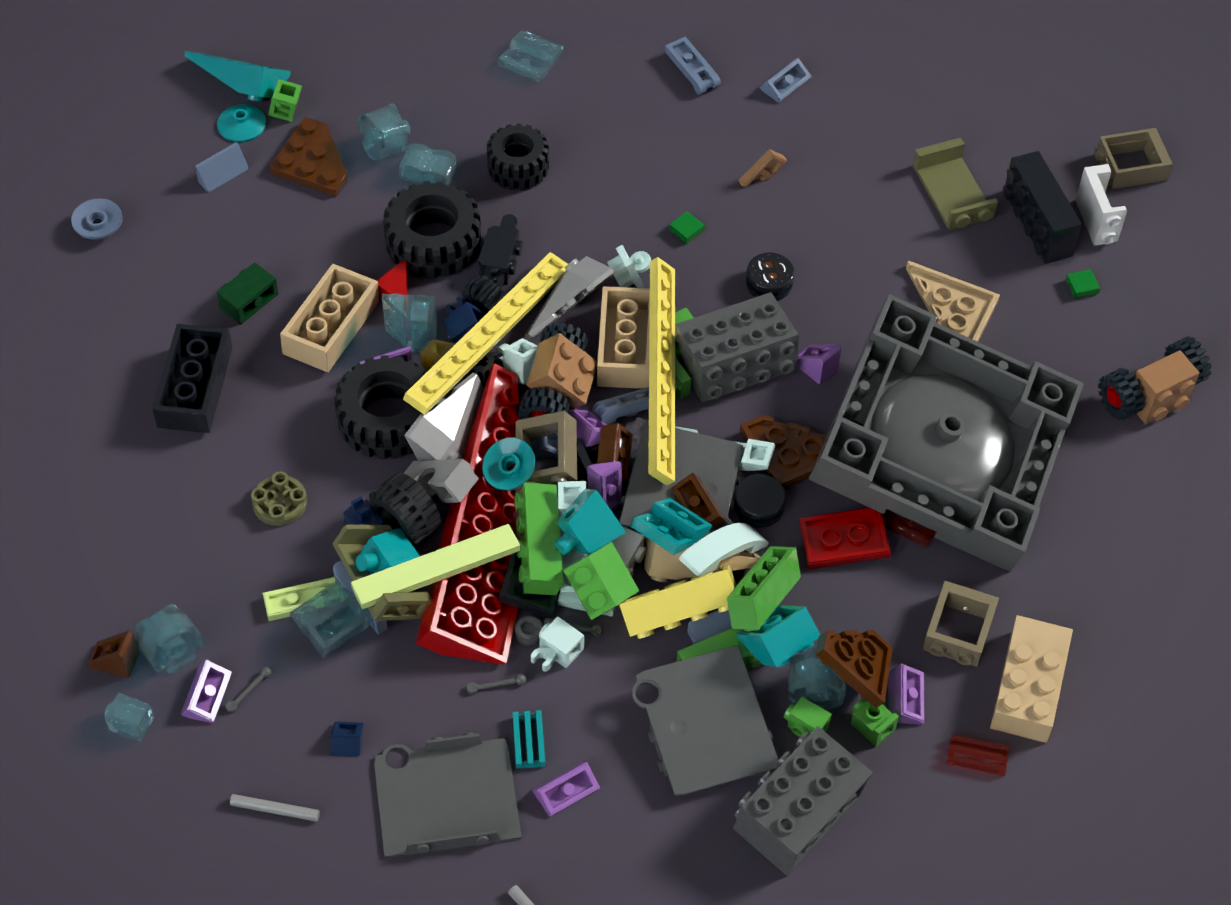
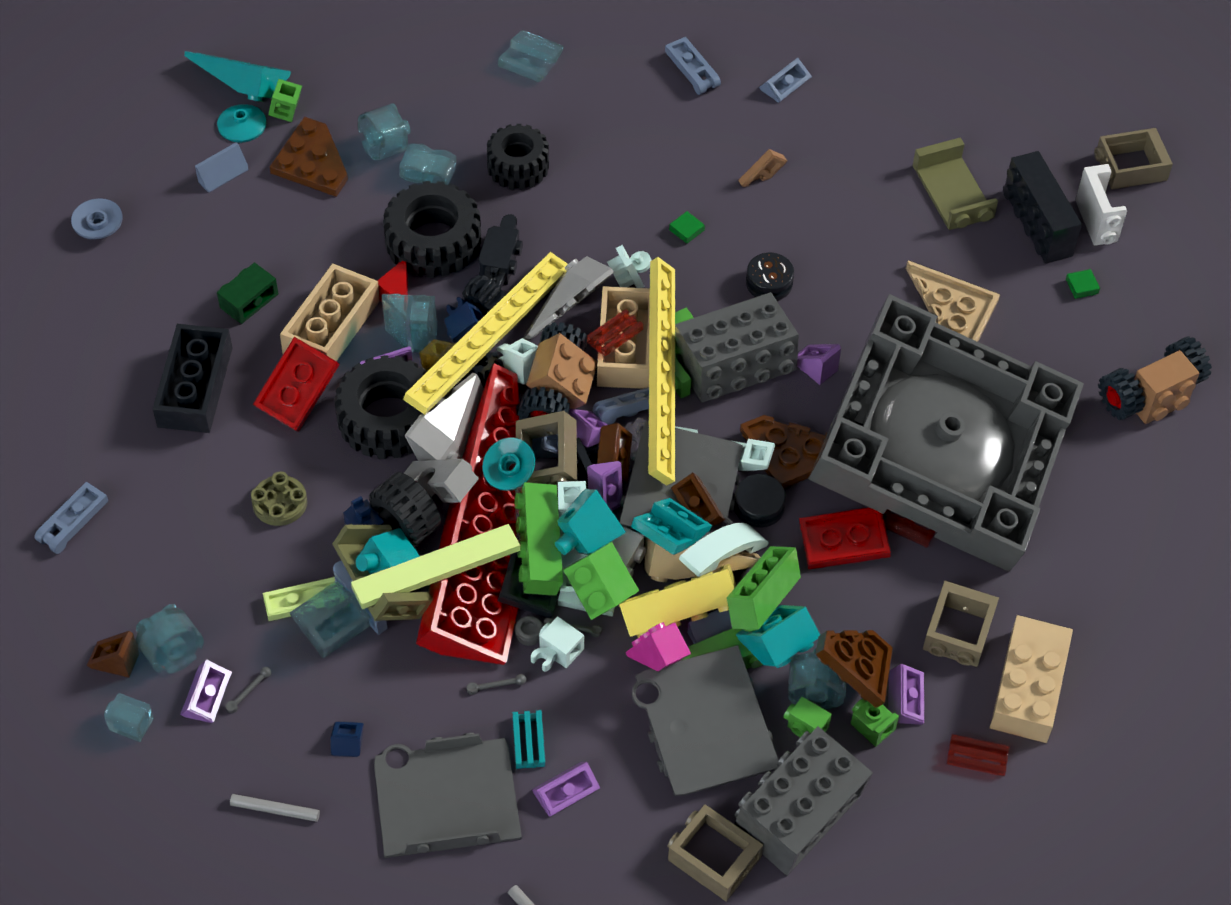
none -> sand blue plate [35,482,108,554]
none -> red tile [253,336,340,432]
none -> clear red tile [587,309,644,357]
none -> dark pink slope [625,622,691,671]
none -> dark tan window [667,804,763,901]

